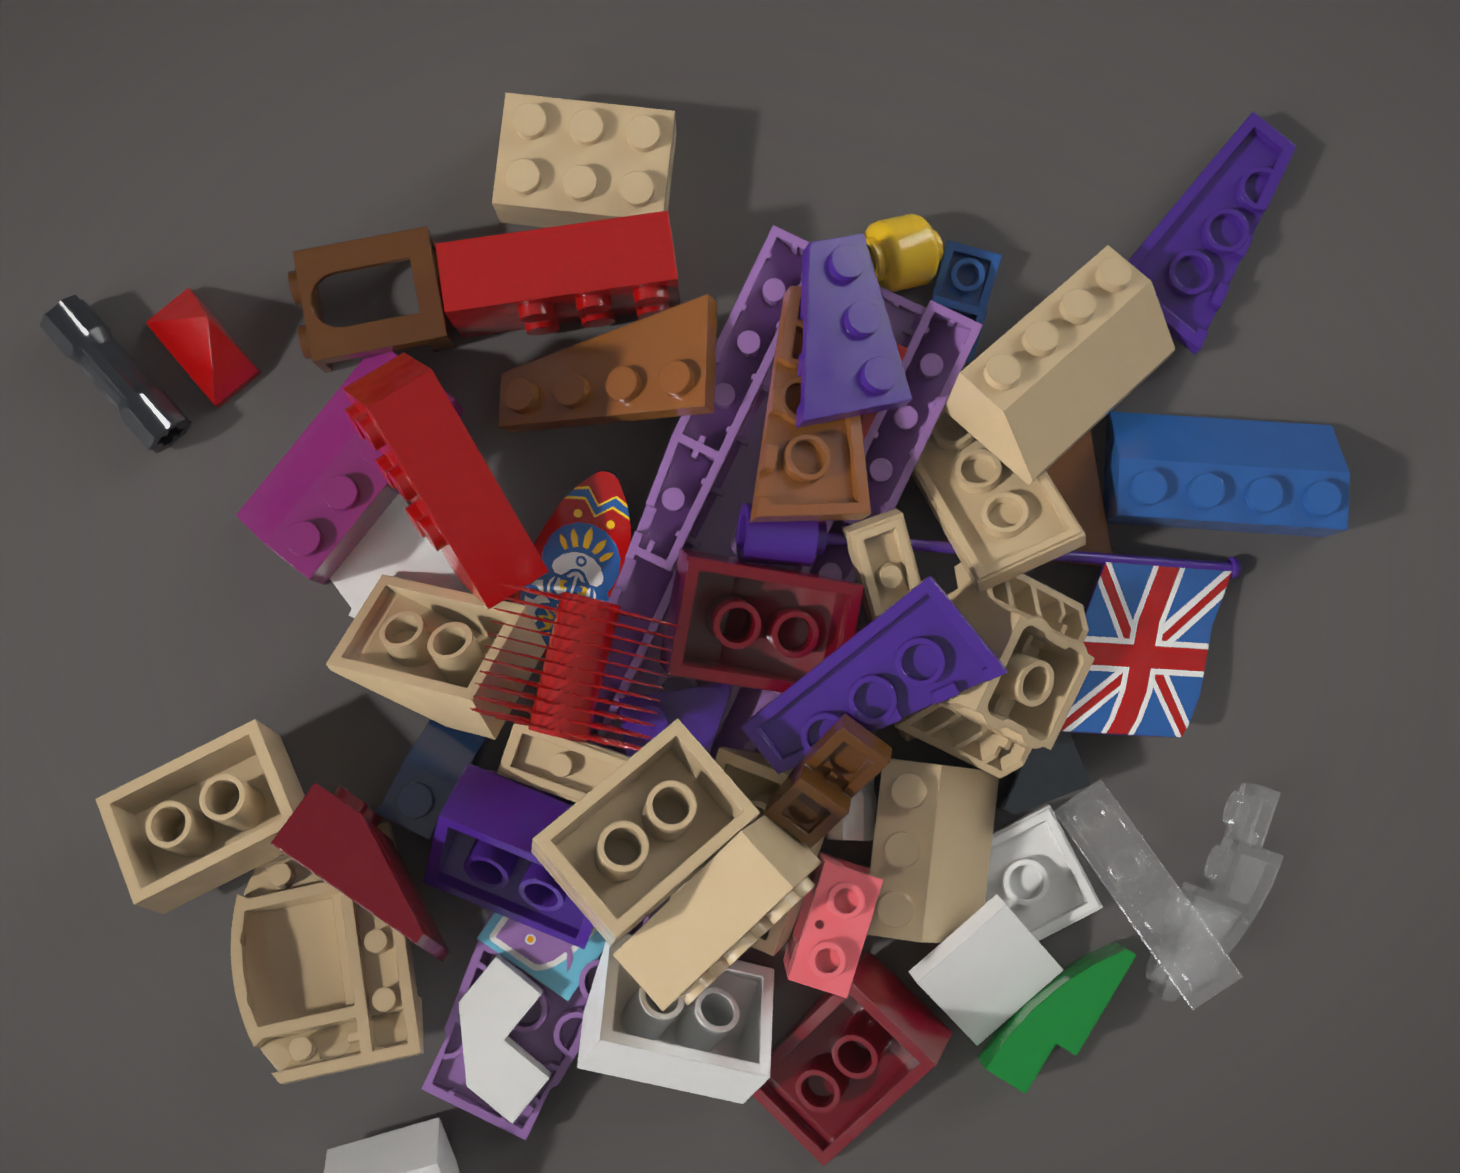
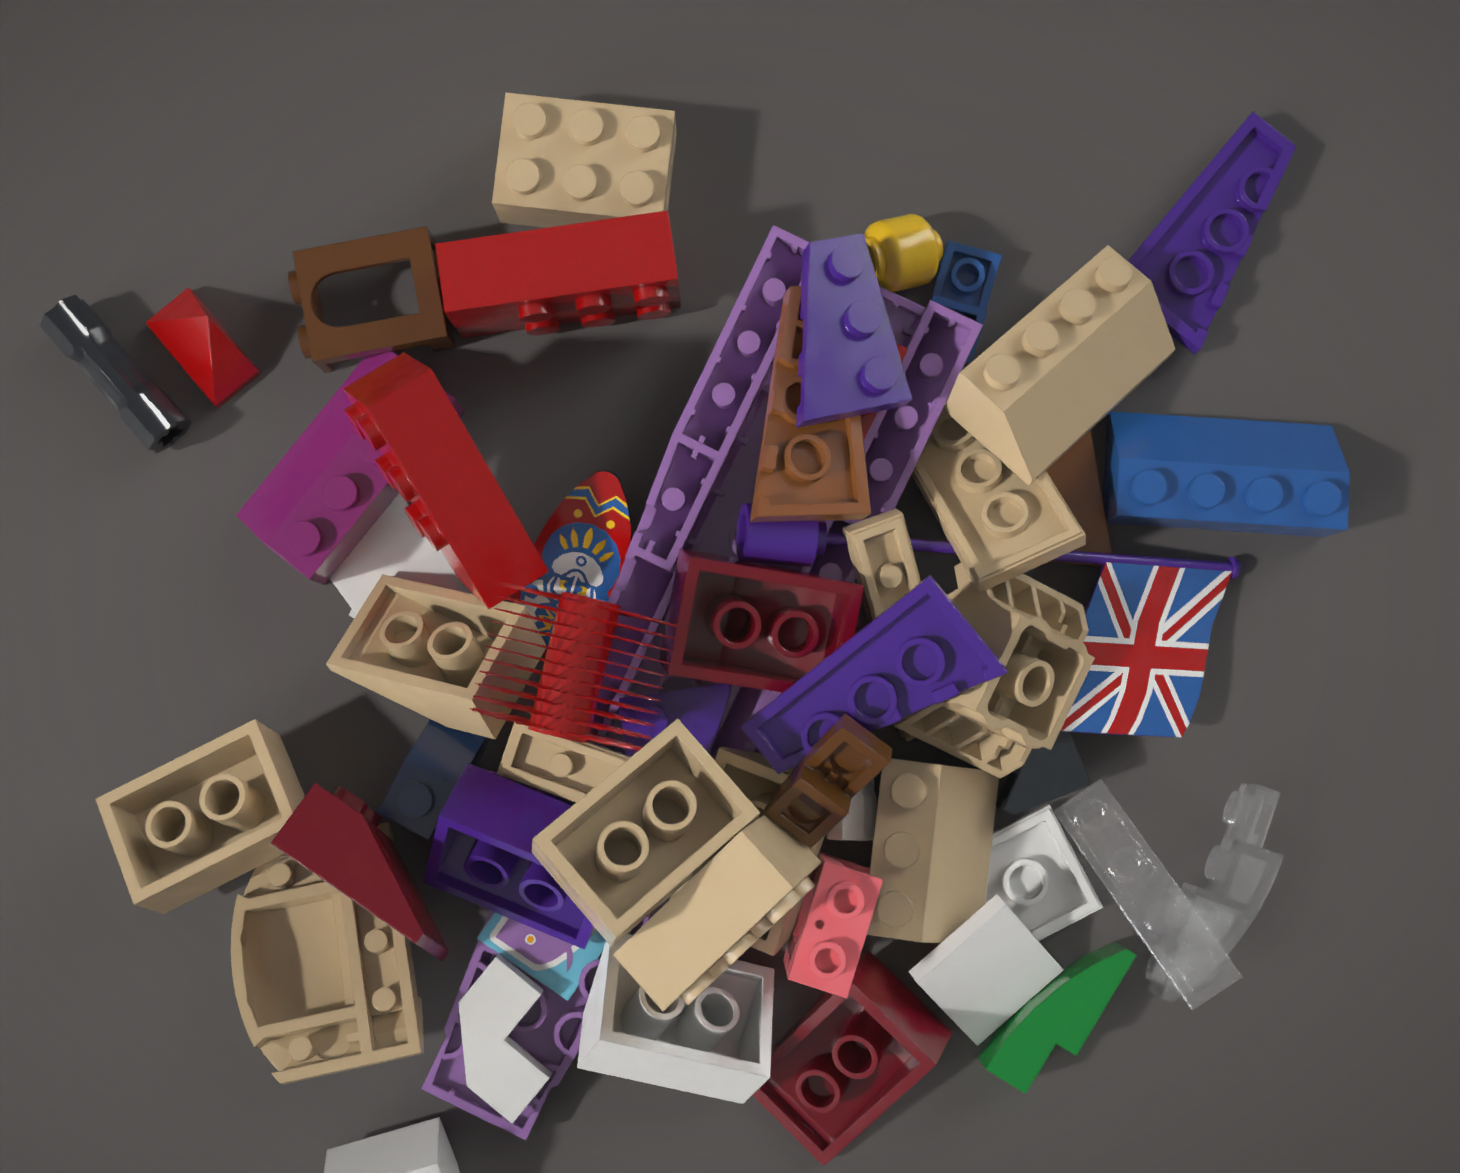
dark orange wing [498,294,717,433] -> none

